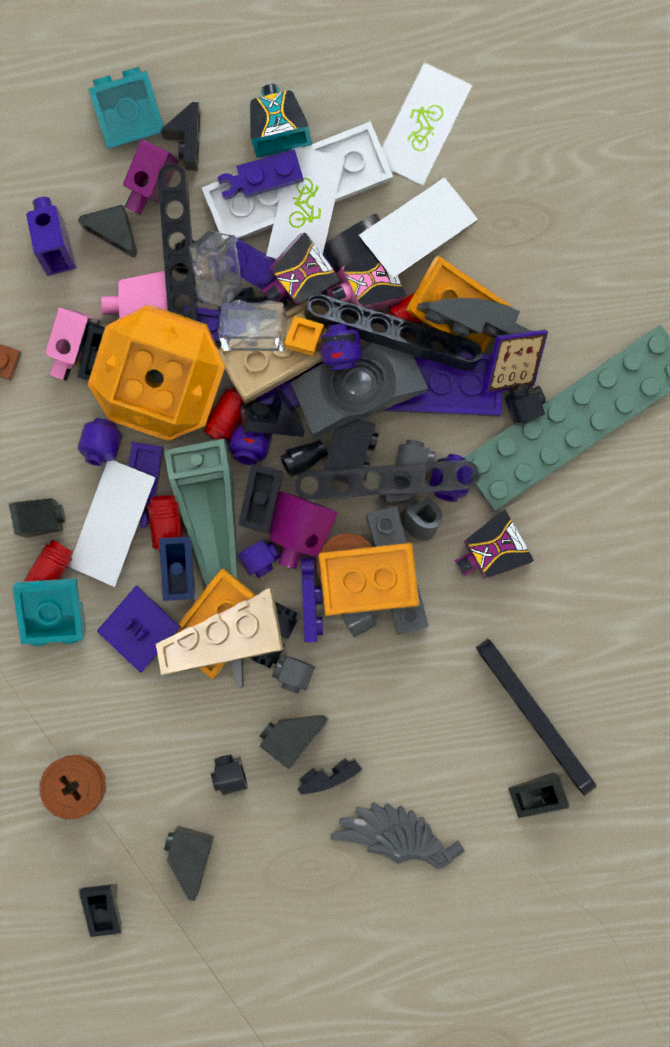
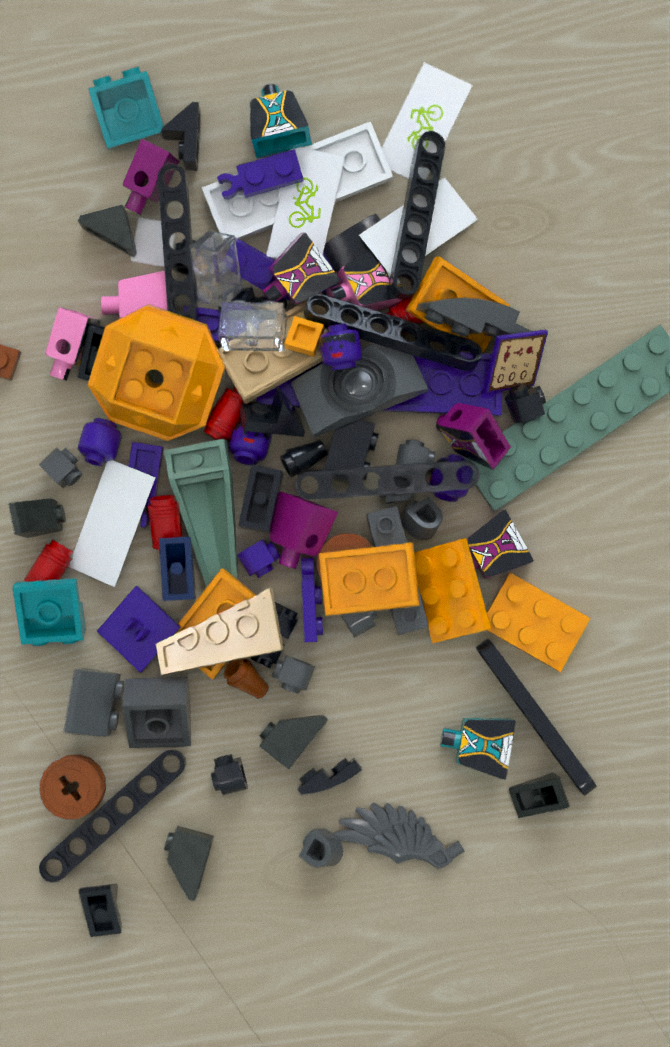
dark purple torso [26,197,77,276] -> none
none -> dark grey plate [39,447,82,488]
none -> black beam [39,749,186,882]
none -> dark grey slope [64,668,124,737]
none -> dark grey slope [122,677,191,748]
none -> white sticker [131,218,175,267]
none -> dark orange cone [224,659,269,699]
none -> dark grey plate [299,829,343,867]
none -> black beam [389,131,445,300]
none -> light orange plate [414,538,491,644]
none -> magenta torso [436,403,511,470]
none -> torso [440,718,516,780]
none -> light orange plate [486,573,591,672]

